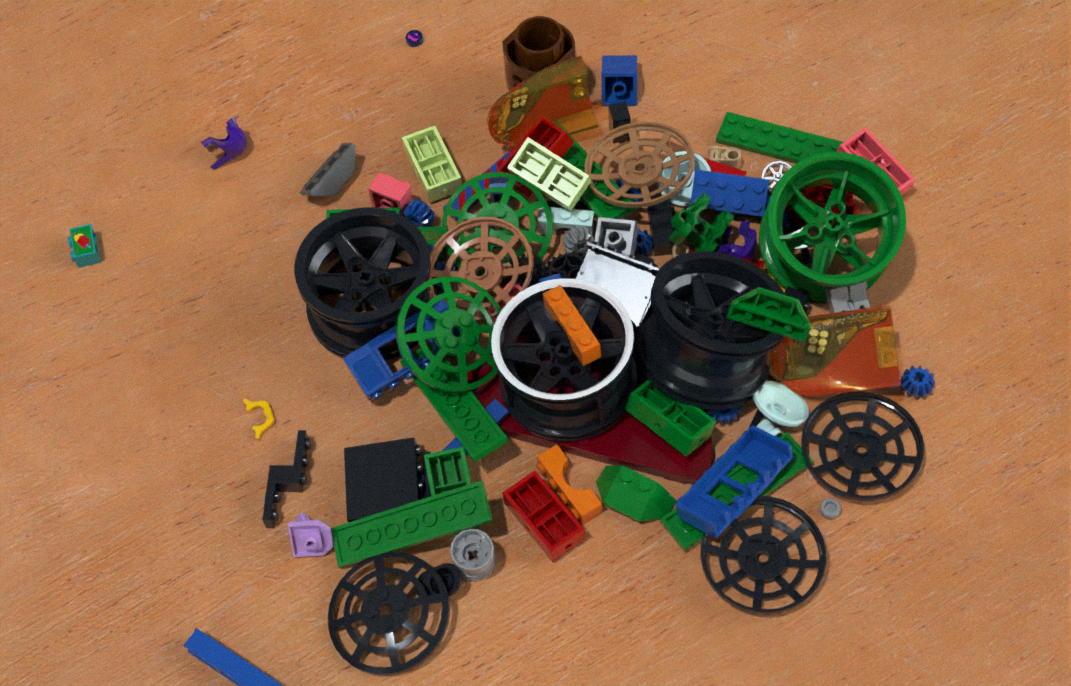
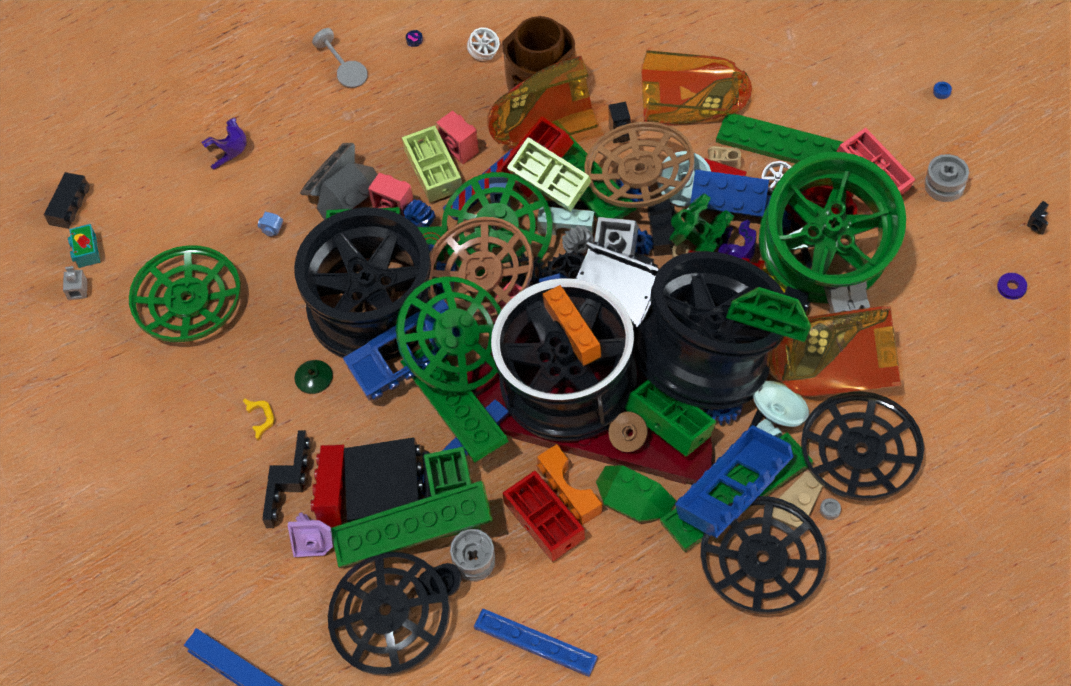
blue slope [601,55,637,106] -> none
blue gear [901,365,935,399] -> none
none -> black brick [44,172,89,229]
none -> light grey brick [63,266,87,300]
none -> green dish [129,245,241,342]
none -> medium blue plate [258,212,283,236]
none -> dark green dish [294,360,333,394]
none -> red wedge [311,444,345,528]
none -> light grey piece [312,28,367,88]
none -> dark grey wedge [316,162,378,220]
none -> coral brick [436,110,479,164]
none -> white wheel [467,28,500,61]
none -> blue tile [474,608,598,677]
none -> medium nougat dish [609,412,648,452]
none -> clear yellow windscreen [641,50,752,125]
none -> tan wing [771,471,825,530]
none -> light grey wheel [924,154,969,202]
none -> blue tile [933,82,952,99]
none -> dark purple piece [997,273,1027,300]
none -> black bracket [1027,201,1049,235]

